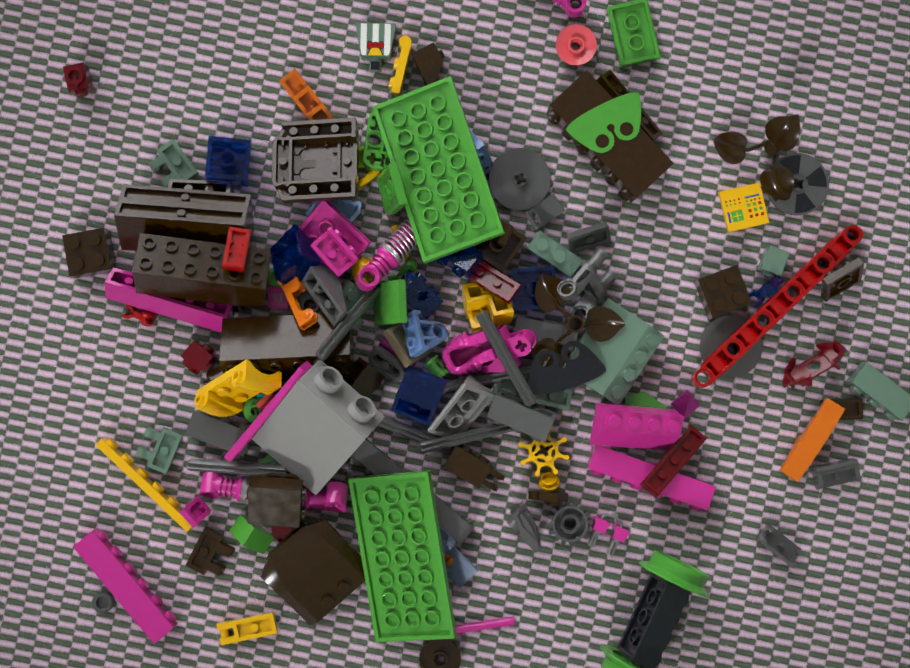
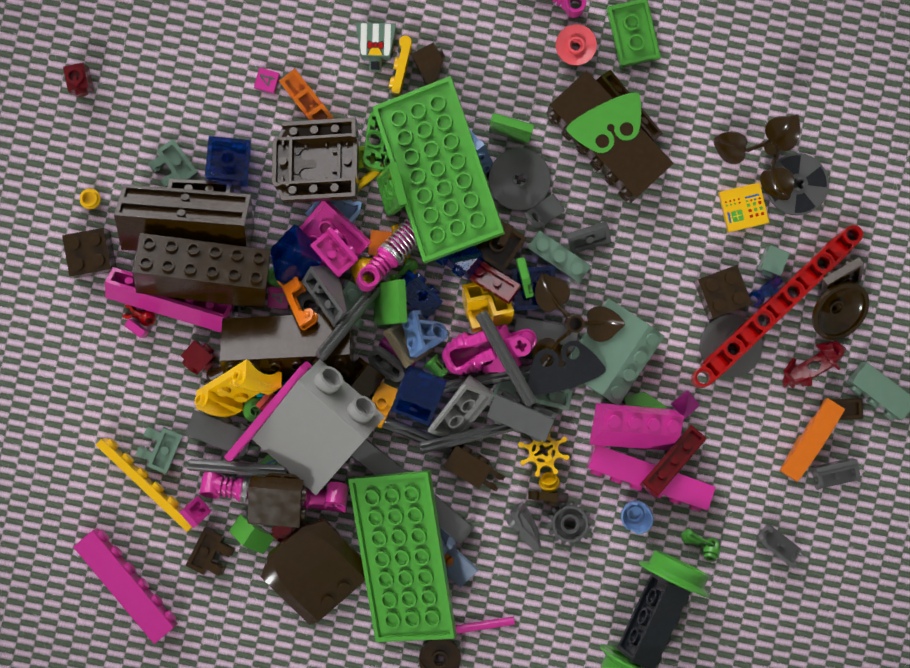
dark grey tile [92,591,115,613] -> none
yellow plate [216,611,278,645] -> none
red plate [222,227,251,272] -> none
dark grey connector [557,249,617,321] -> none
piece [587,512,630,556] -> none
none -> yellow plate [80,188,101,209]
none -> dark pink tile [124,319,150,338]
none -> dark pink tile [254,67,280,94]
none -> orange brick [368,230,392,257]
none -> light orange plate [372,382,399,428]
none -> bright green tile [489,113,534,144]
none -> bright green tile [516,257,534,298]
none -> medium blue hair [621,500,654,534]
none -> bright green piece [681,528,720,562]
none -> dark brown dish [812,282,869,340]

